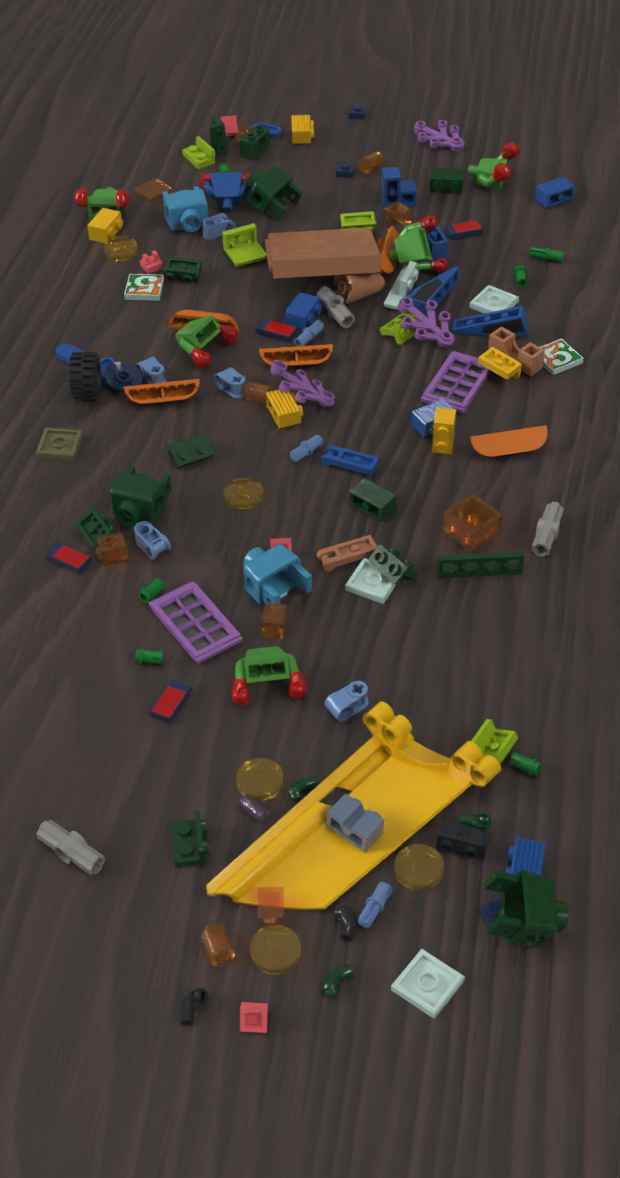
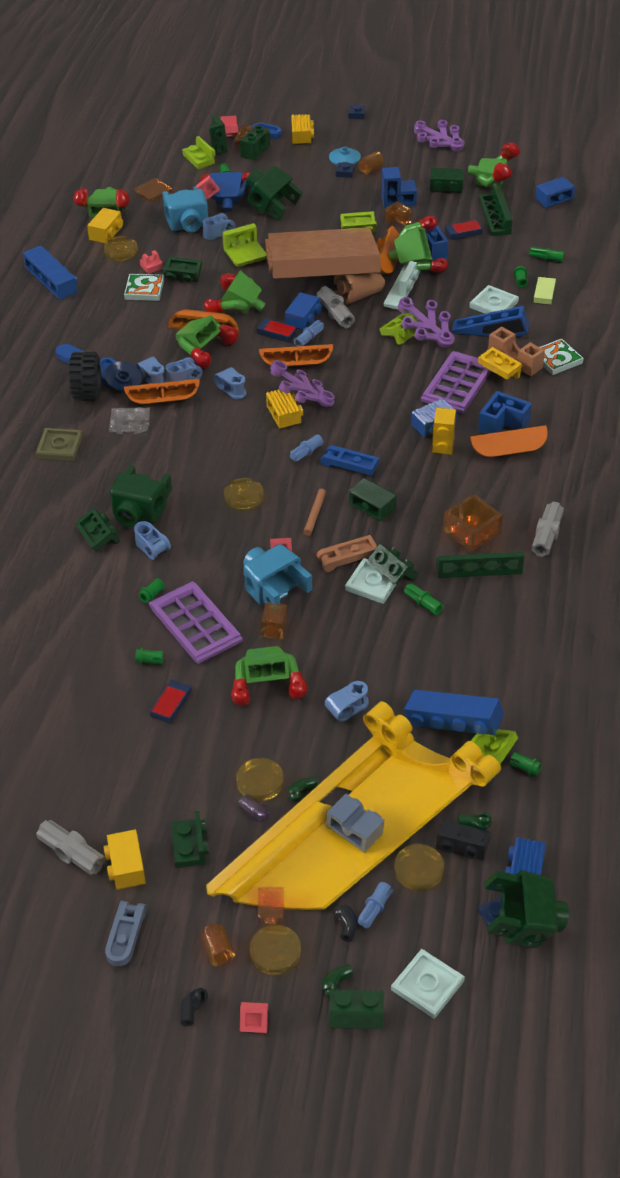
tile [45,542,92,574] -> none
clear orange brick [95,532,128,567] -> none
dark green bracket [167,433,215,469] -> none
clear orange brick [243,381,273,404] -> none
blue slope [407,266,459,317] -> none
none -> blue brick [23,245,78,300]
none -> yellow brick [104,829,146,890]
none -> sand blue plate [105,900,147,966]
none -> clear plate [109,407,150,434]
none -> medium blue piece [166,357,203,382]
none -> coral tile [196,176,220,200]
none -> bright green torso [204,271,266,314]
none -> nougat bar [304,489,326,536]
none -> dark azure dish [329,147,361,165]
none -> dark green brick [329,989,384,1029]
none -> green axle [404,583,444,615]
none -> blue brick [404,690,504,735]
none -> dark green fence [478,183,513,236]
none -> blue brick [478,391,532,434]
none -> yellowish green tile [534,277,556,305]

